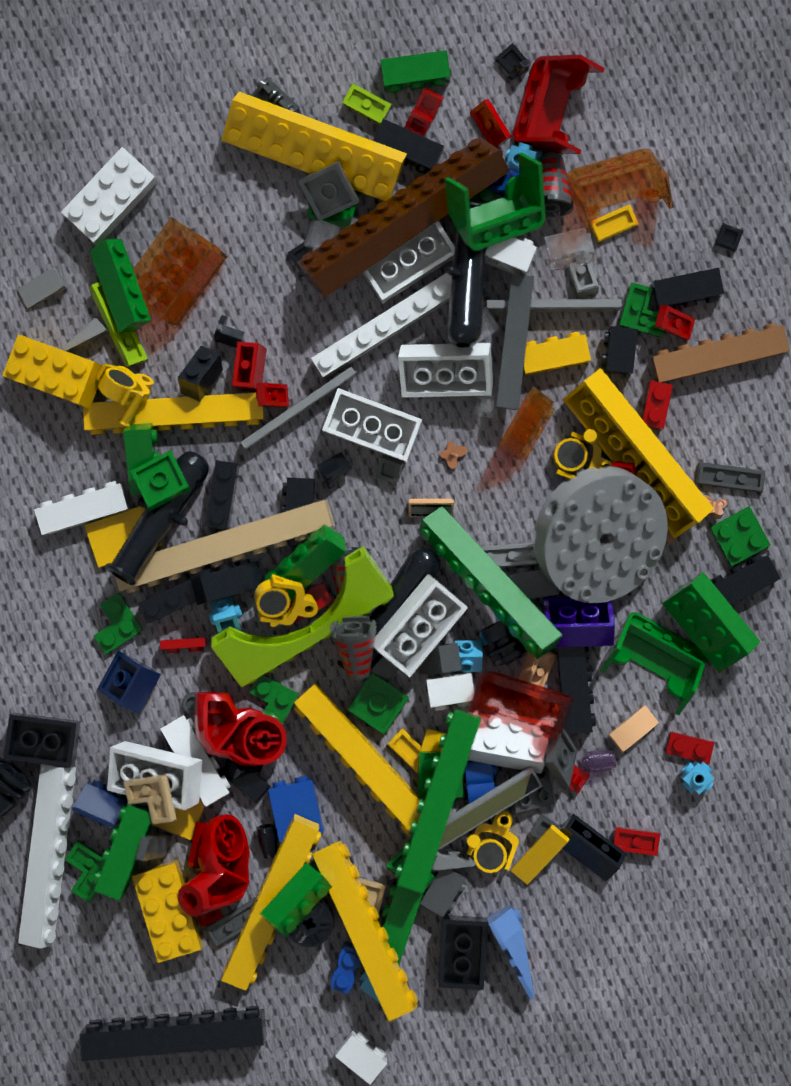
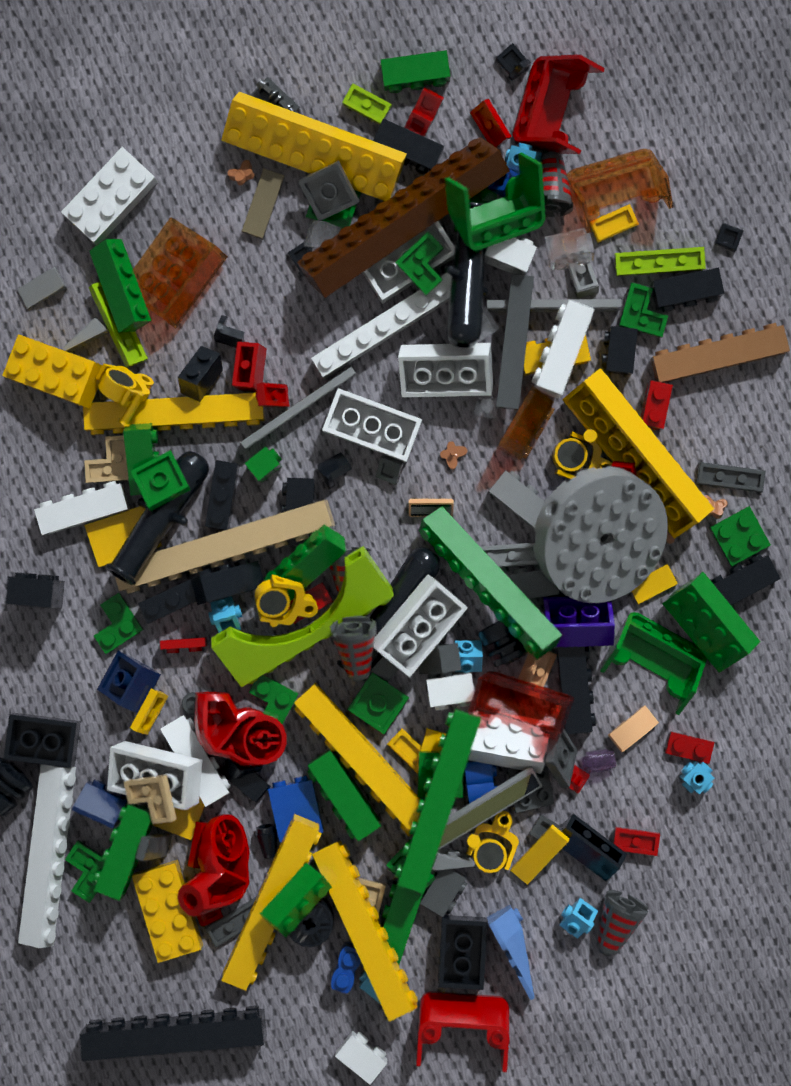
red plate [655,305,695,340] -> none
none -> black brick [5,573,65,608]
none -> tan plate [84,435,129,483]
none -> yellow tile [130,688,168,735]
none -> nougat piece [227,160,255,186]
none -> dark tan tile [242,168,285,239]
none -> green brick [245,446,282,483]
none -> green brick [307,749,381,842]
none -> green plate [395,231,444,296]
none -> red windscreen [416,991,509,1072]
none -> light grey brick [488,470,547,529]
none -> white brick [531,300,595,399]
none -> medium azure brick [559,898,598,939]
none -> dark grey cone [596,890,648,956]
none -> lime plate [614,247,706,276]
none -> yellow tile [631,564,678,604]

